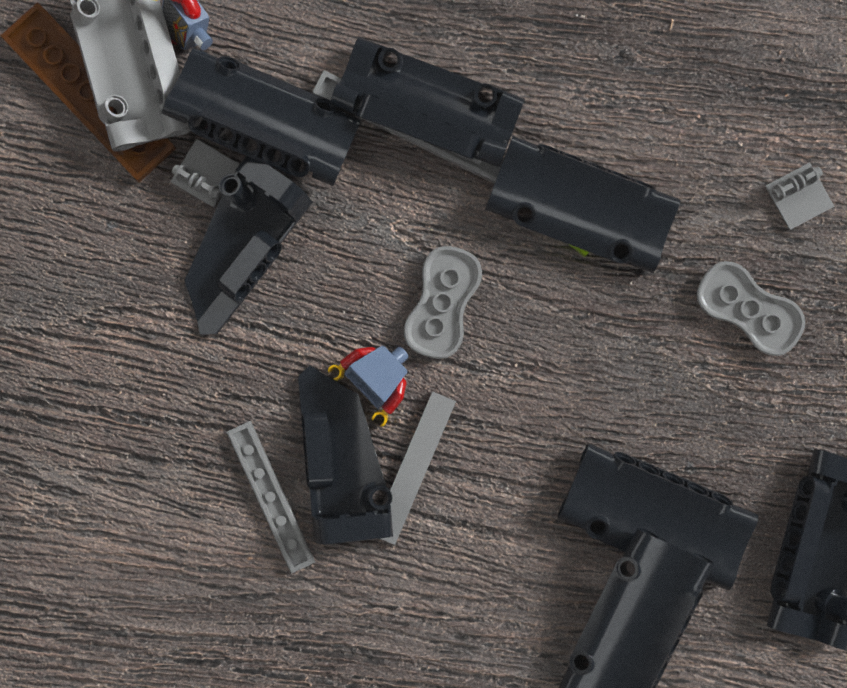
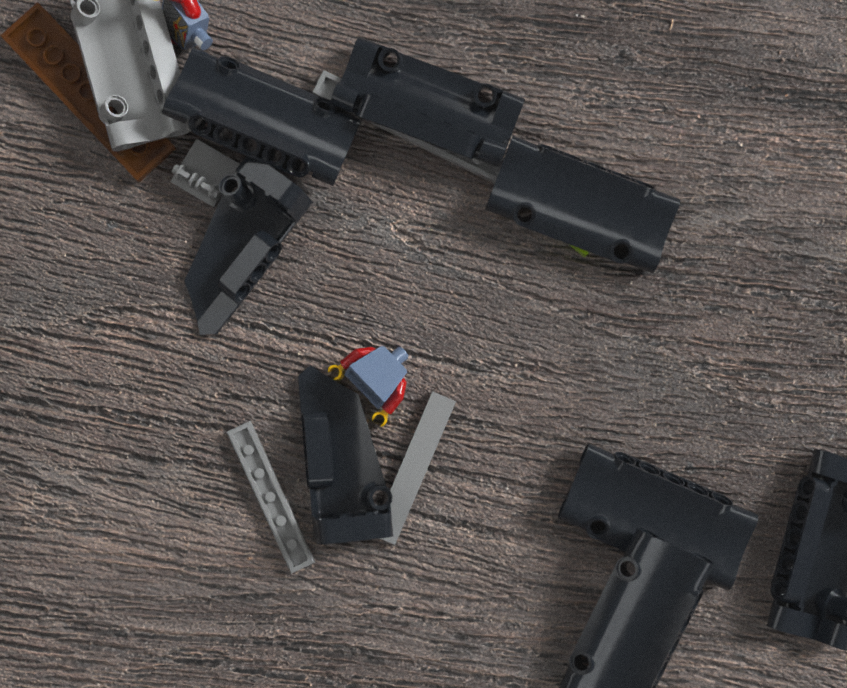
light grey plate [404,246,482,359] -> none
light grey plate [697,261,805,356] -> none
light grey hinge [765,162,835,230] -> none

